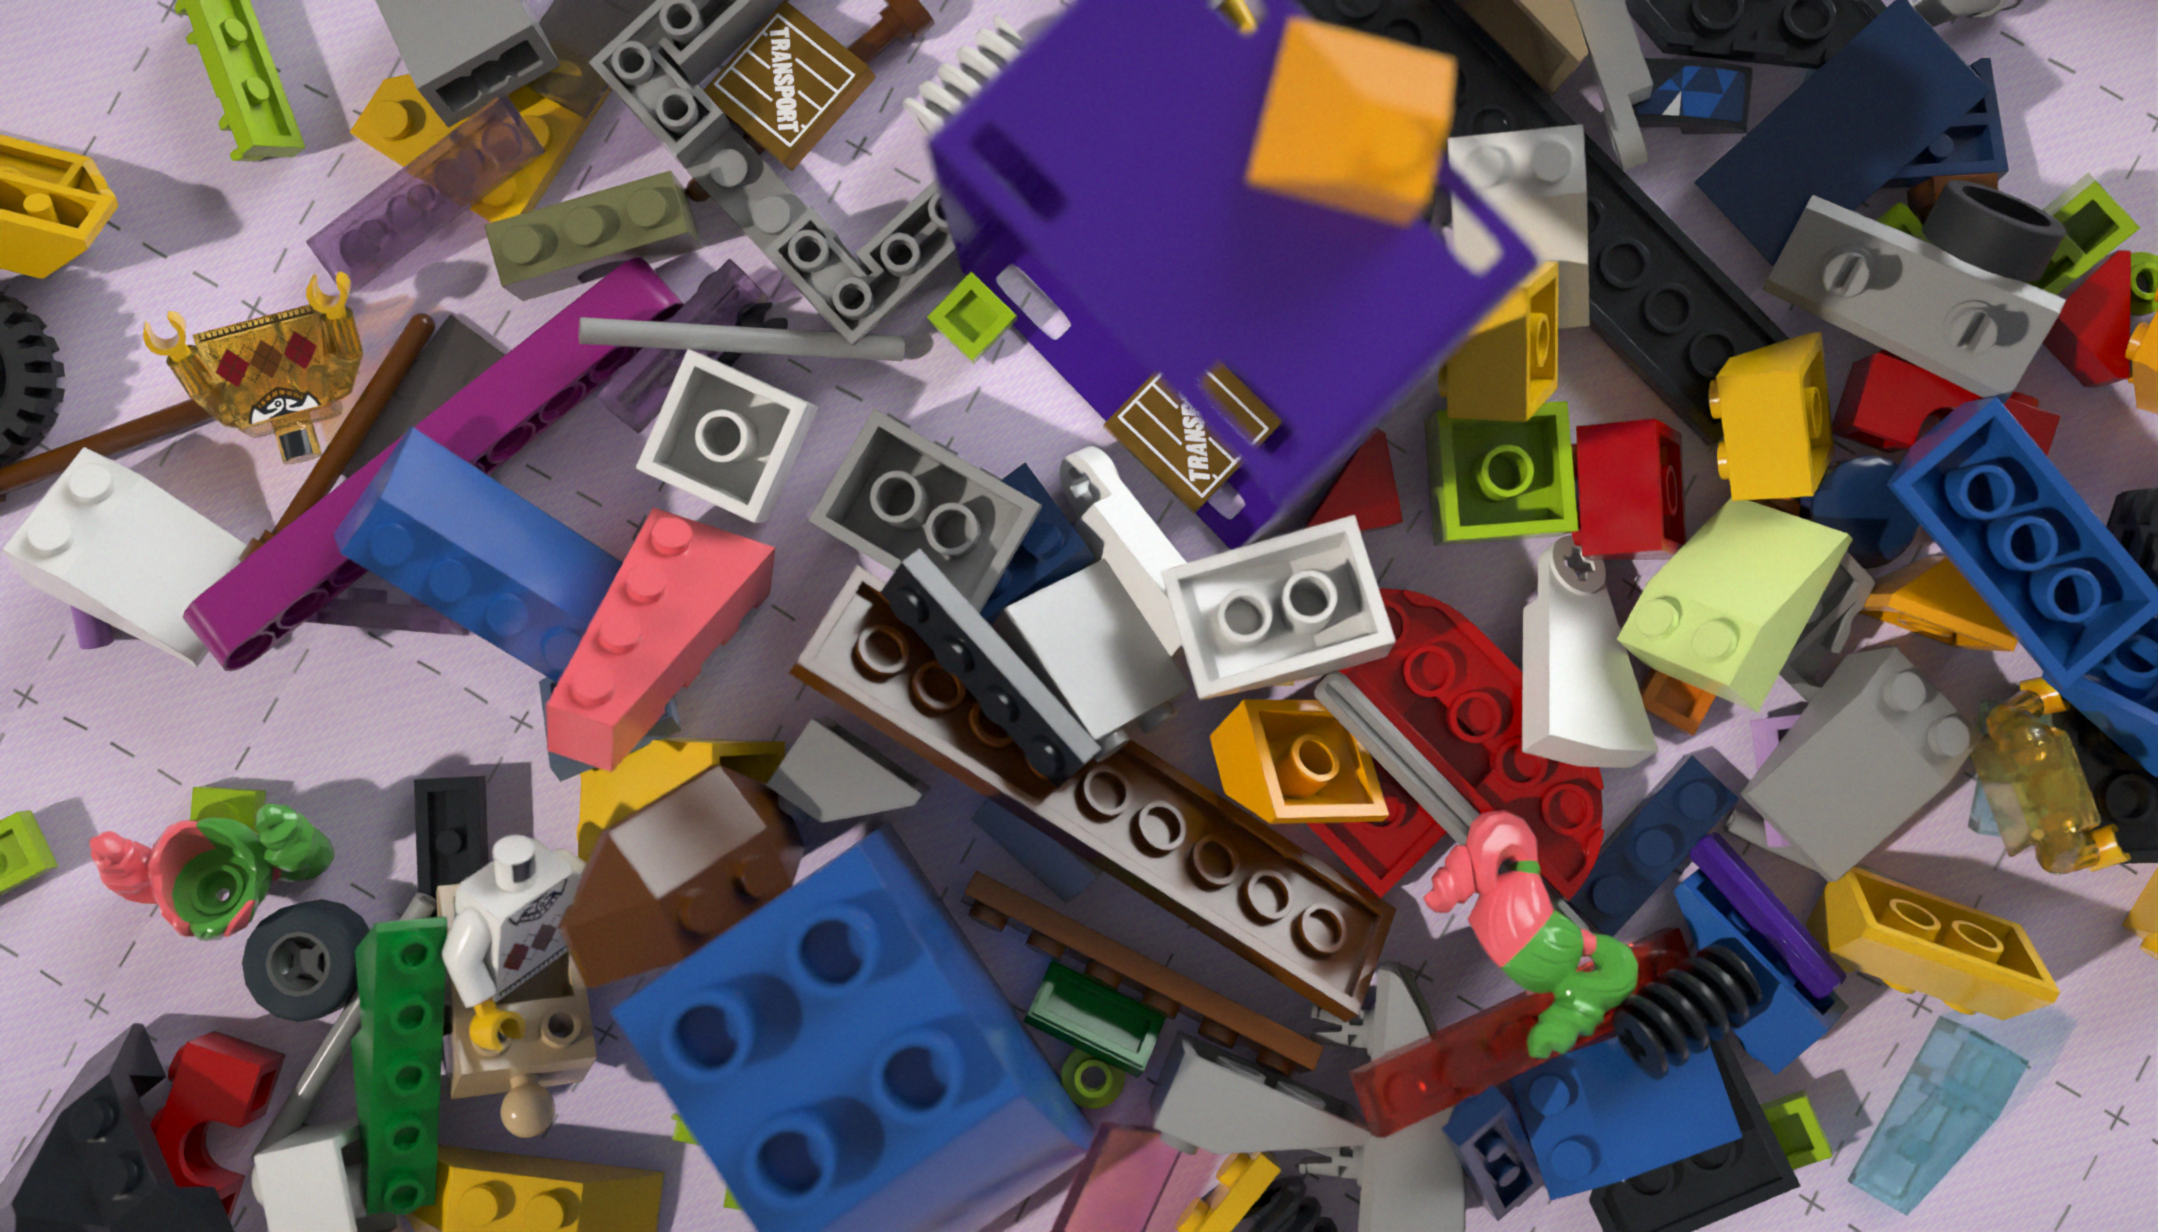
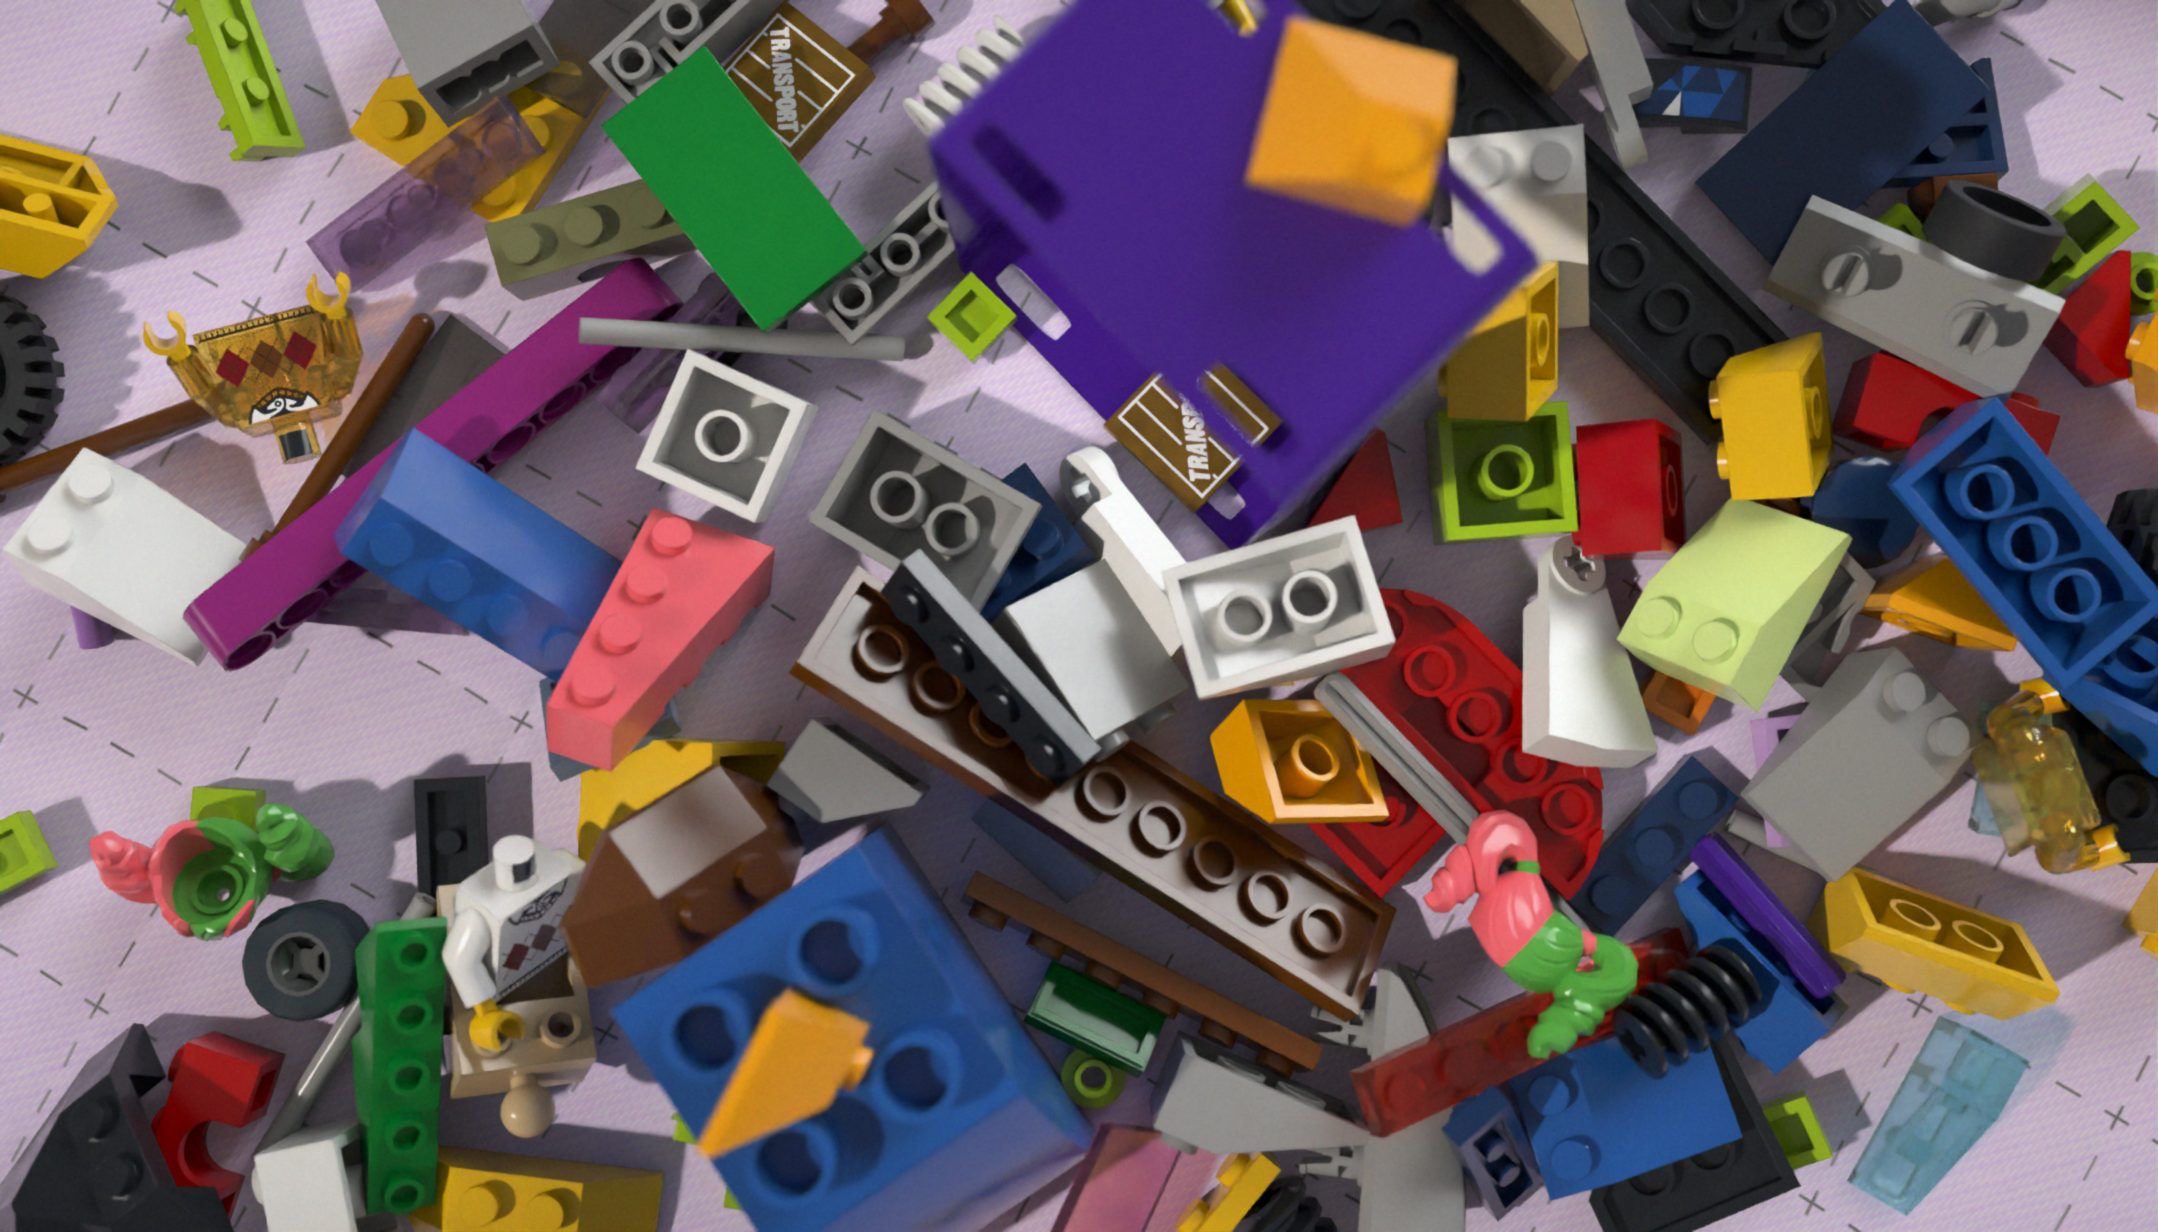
none -> green tile [600,45,869,335]
none -> light orange slope [696,984,873,1158]

